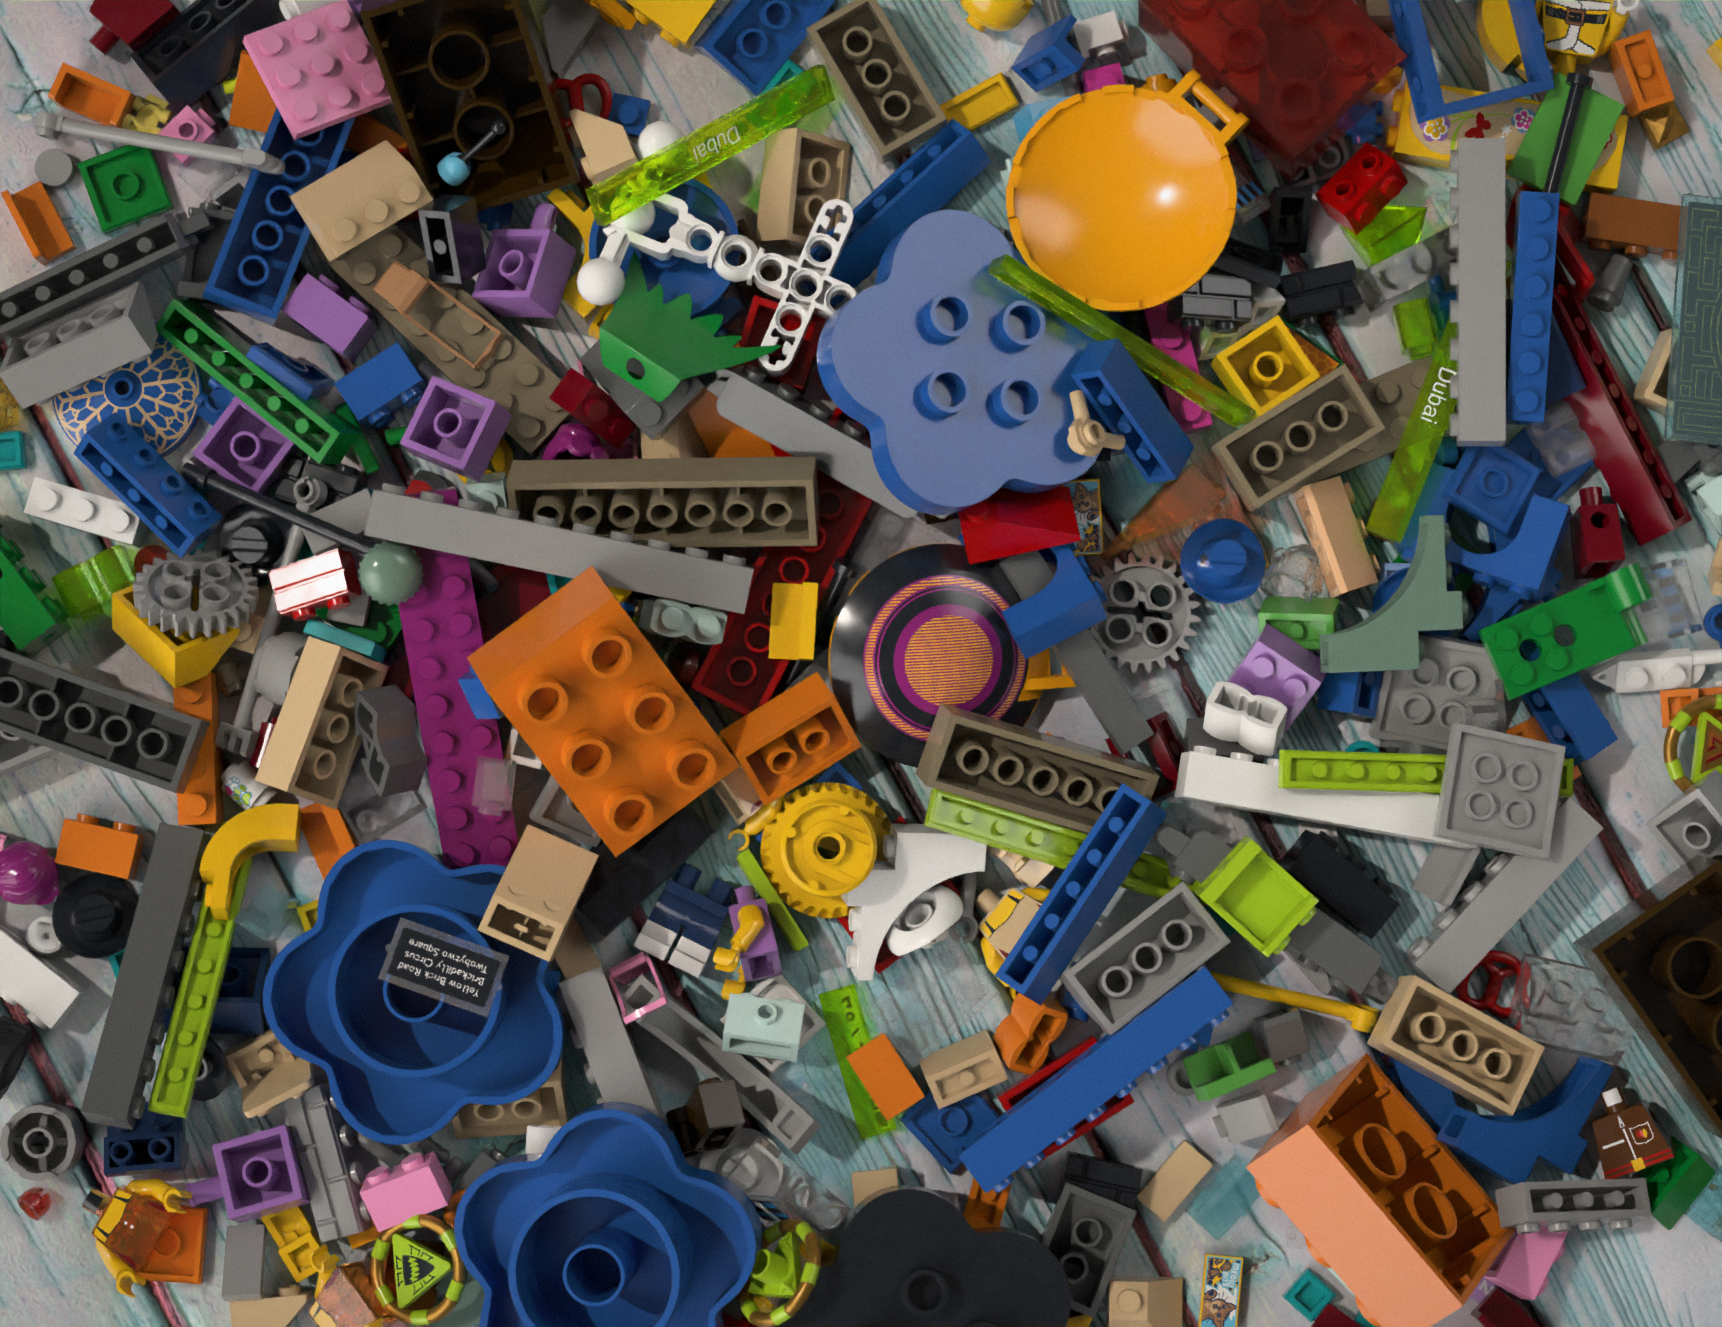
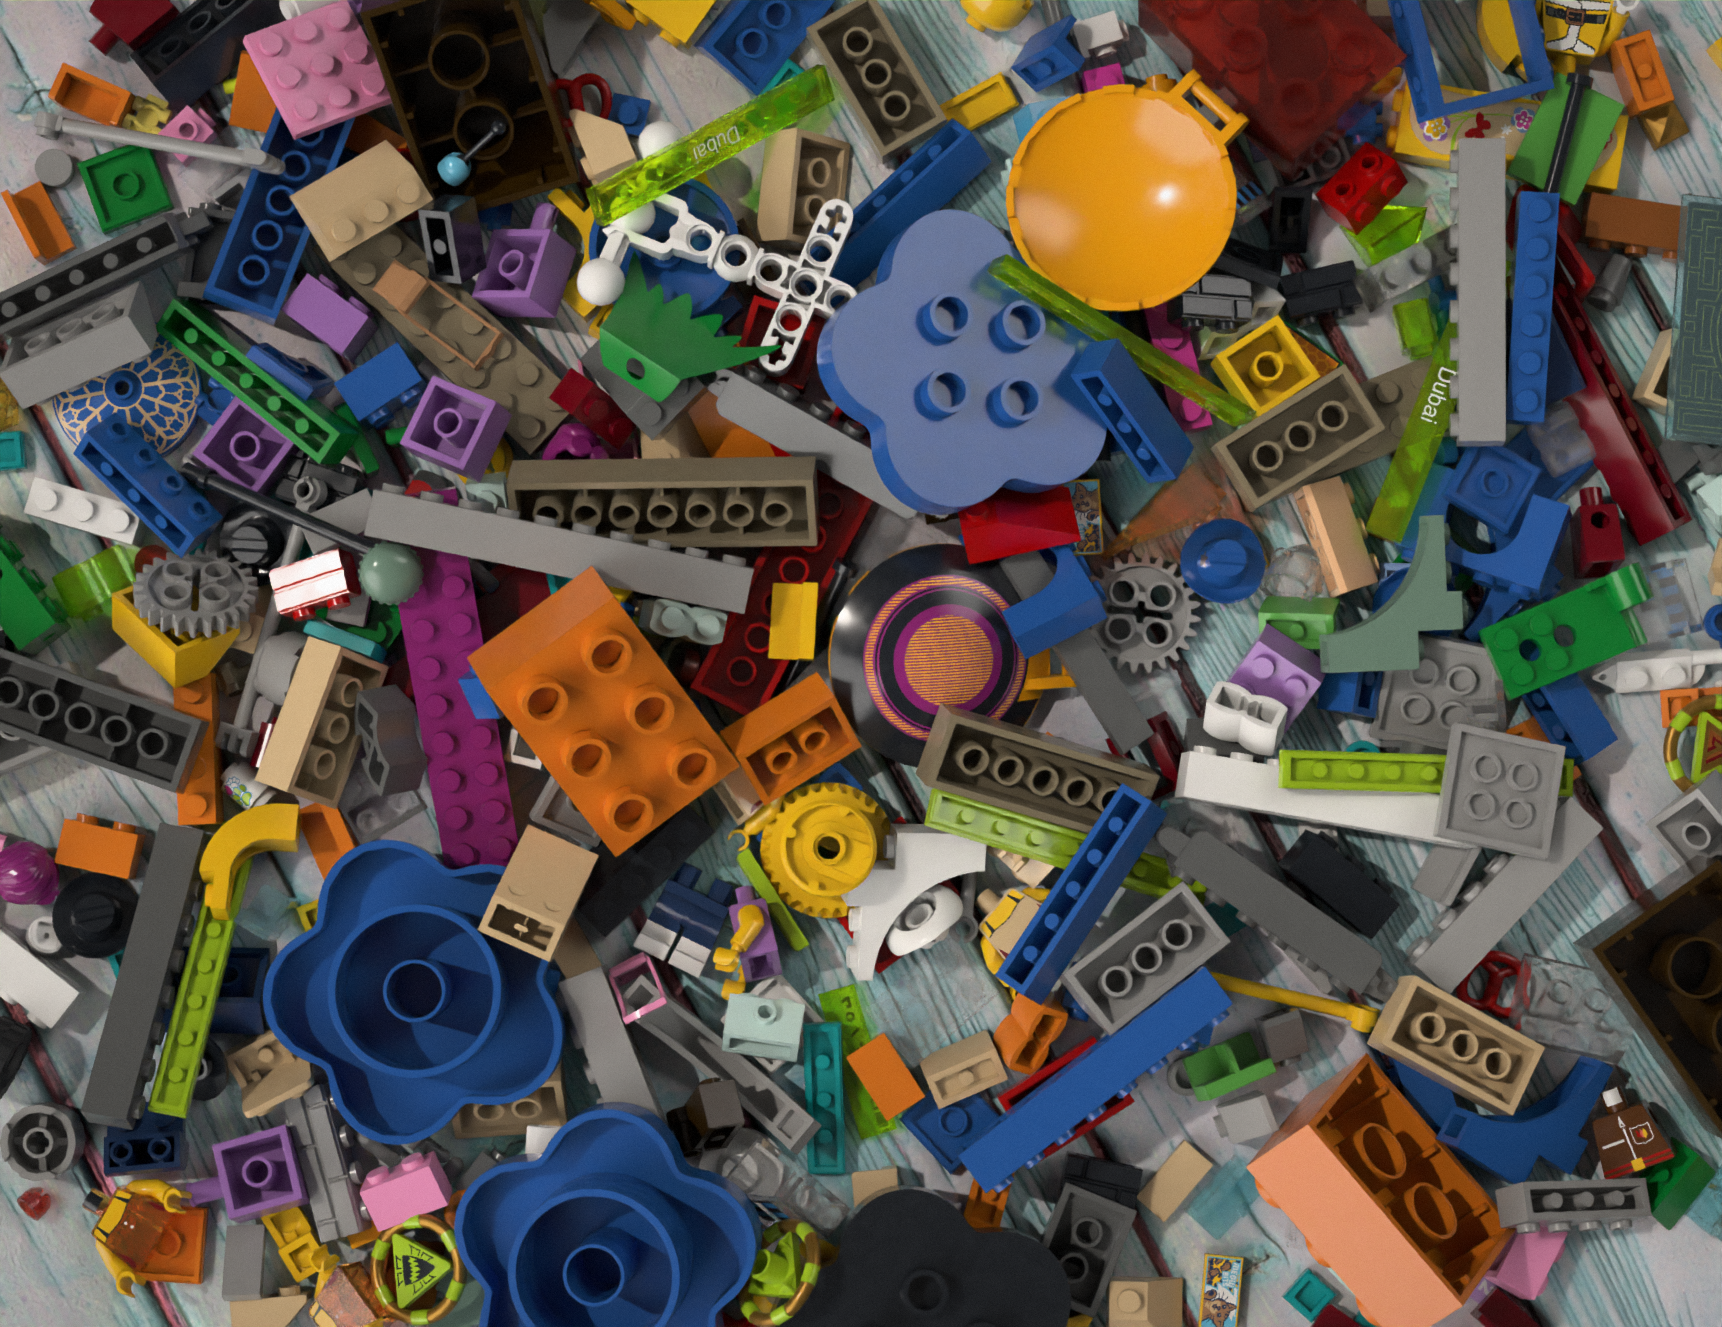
black piece [378,917,510,1017] -> none
clear brick [471,756,517,816] -> none
tan piece [1067,390,1126,457] -> none
lime panel [1194,835,1319,957] -> none
none -> teal tile [803,1022,847,1174]

